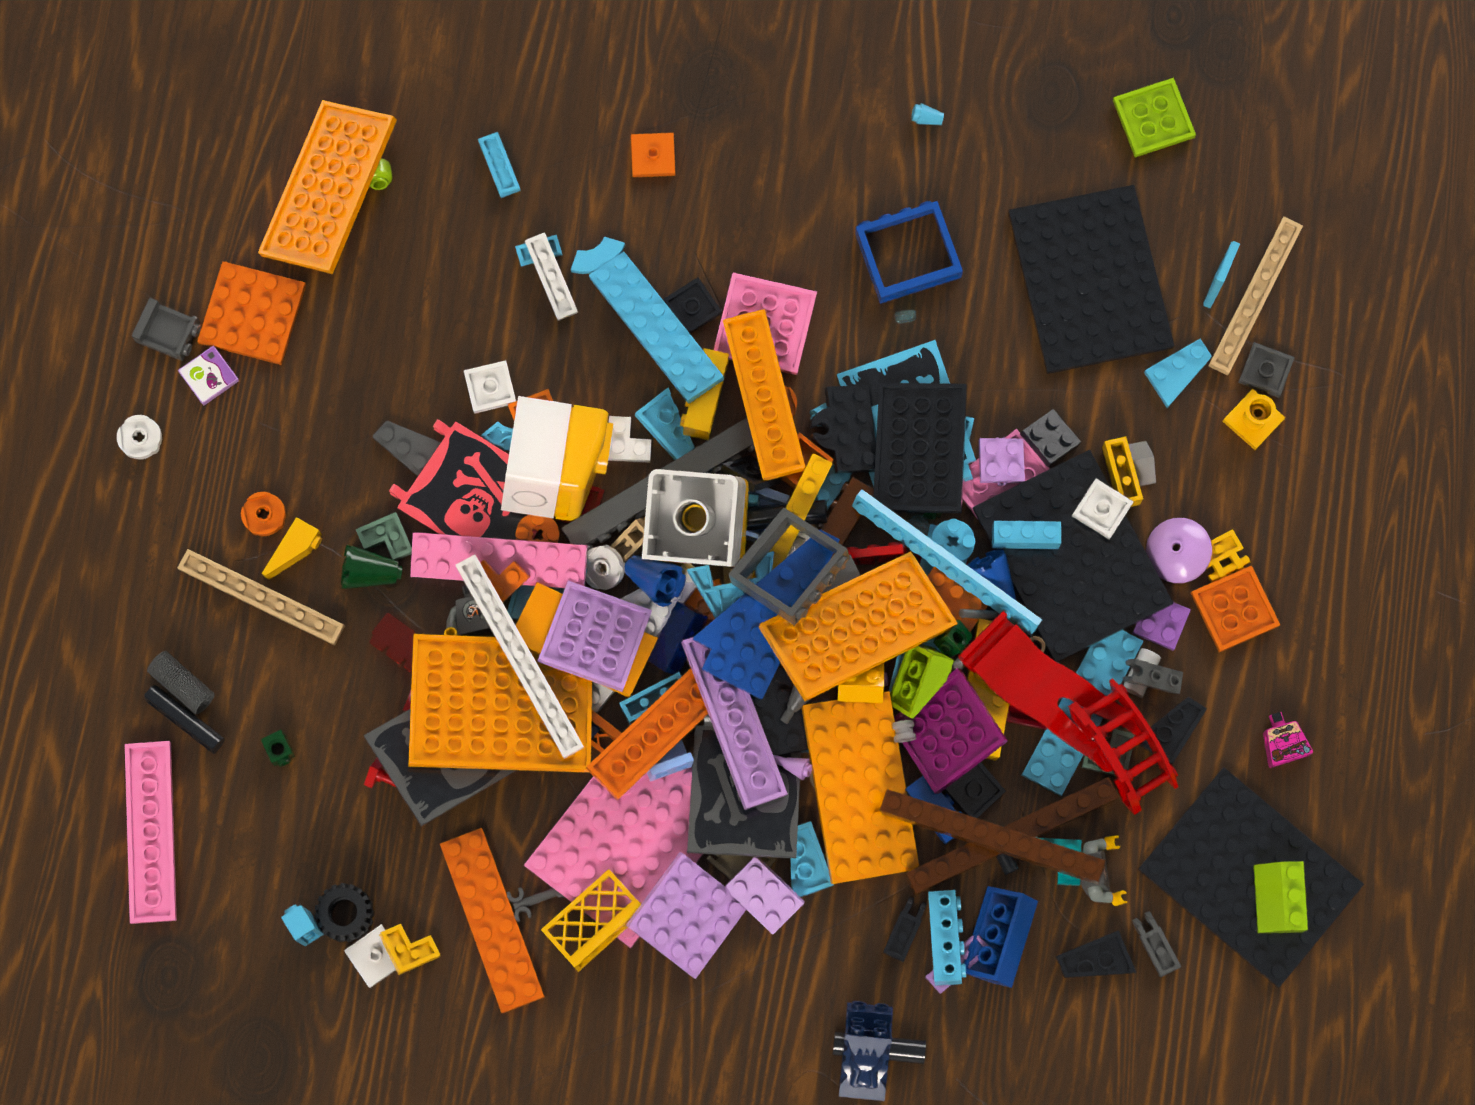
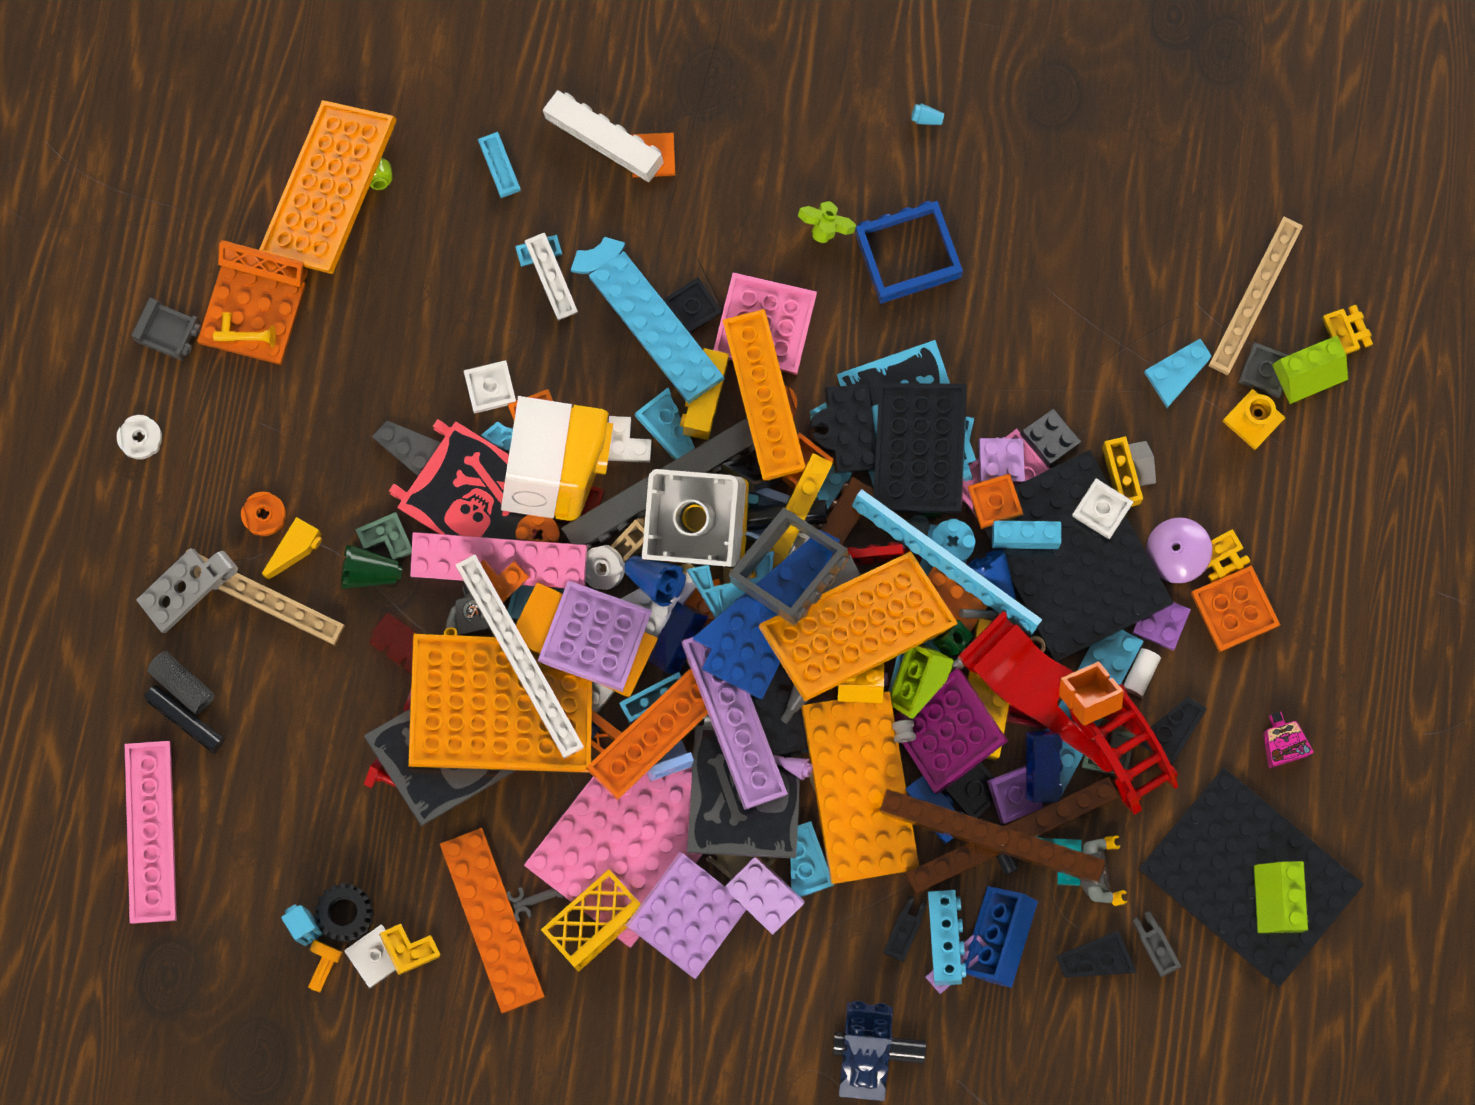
tile [178,345,239,406] -> none
dark green brick [261,730,295,767] -> none
clear light blue tile [894,310,917,323] -> none
black plate [1008,185,1174,374] -> none
lime plate [1113,78,1196,157] -> none
dark grey plate [1123,659,1183,694] -> none
medium azure tile [1203,241,1240,308] -> none
none -> light grey hinge [136,548,238,633]
none -> yellow piece [213,312,276,348]
none -> orange fence [218,240,308,287]
none -> light orange piece [308,939,342,992]
none -> white brick [543,90,664,182]
none -> lime plant [798,201,857,243]
none -> orange plate [967,473,1024,529]
none -> medium lavender plate [987,765,1043,824]
none -> clear blue brick [1026,731,1063,803]
none -> orange piece [1059,661,1124,726]
none -> lime slope [1272,336,1348,404]
none -> yellow plate [1322,305,1373,354]

